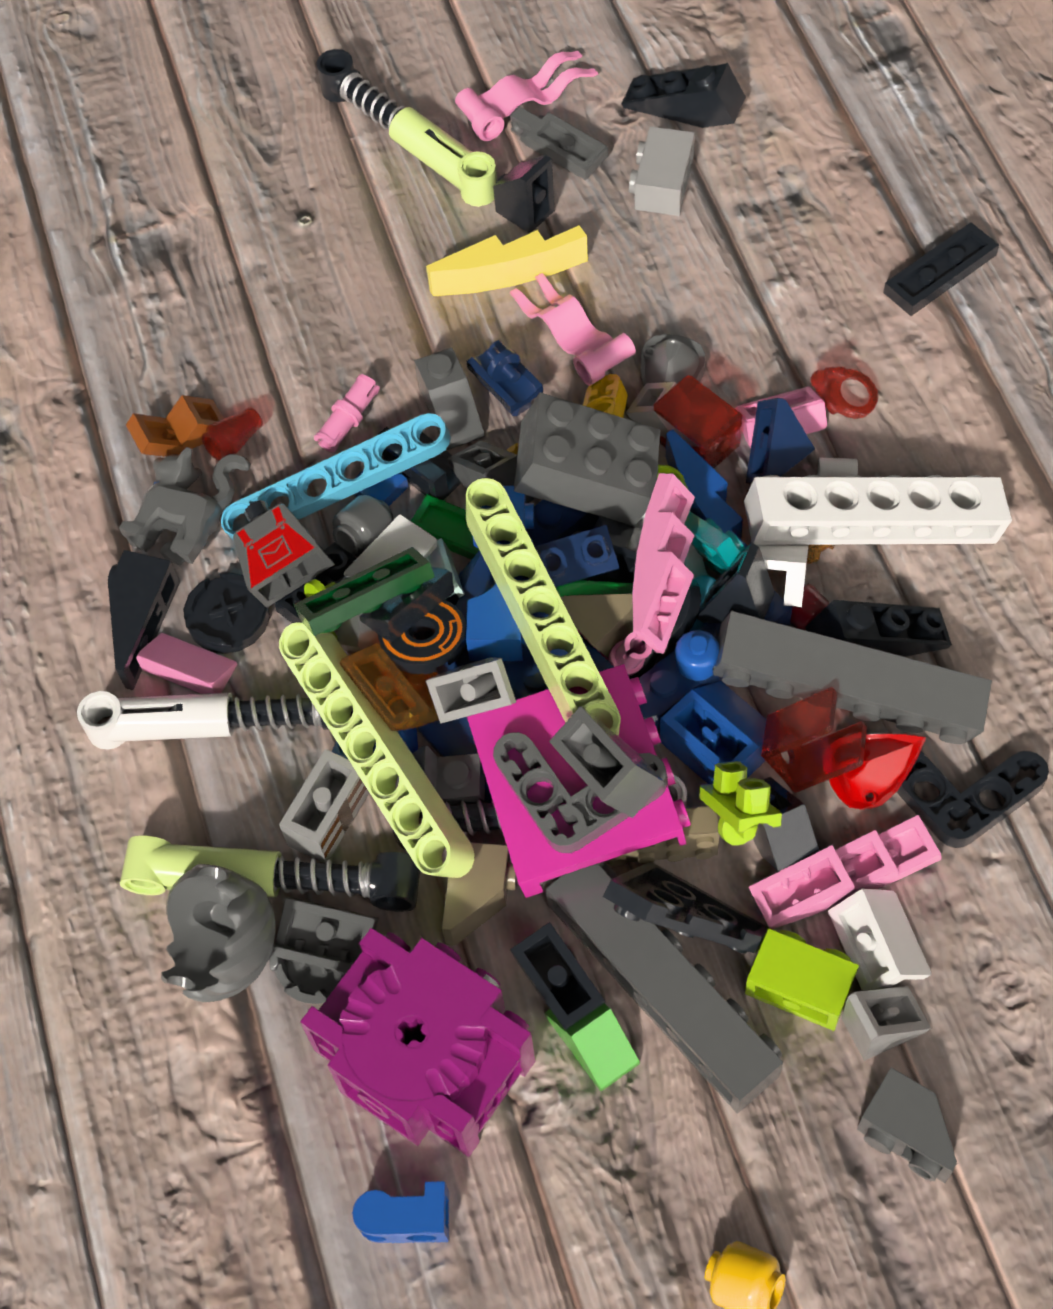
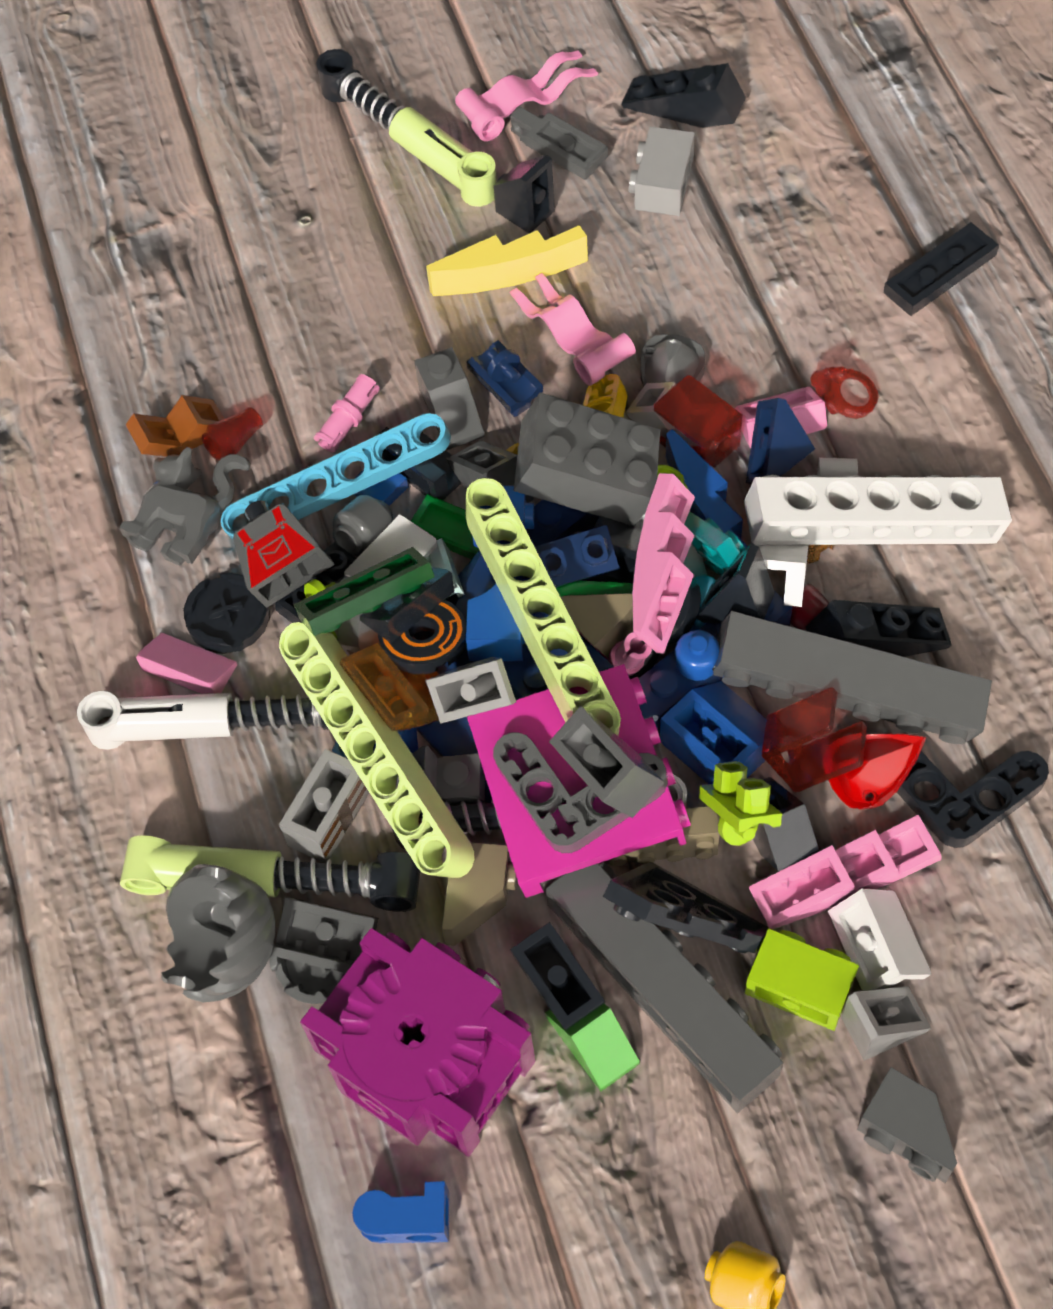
black slope [108,550,180,690] -> none

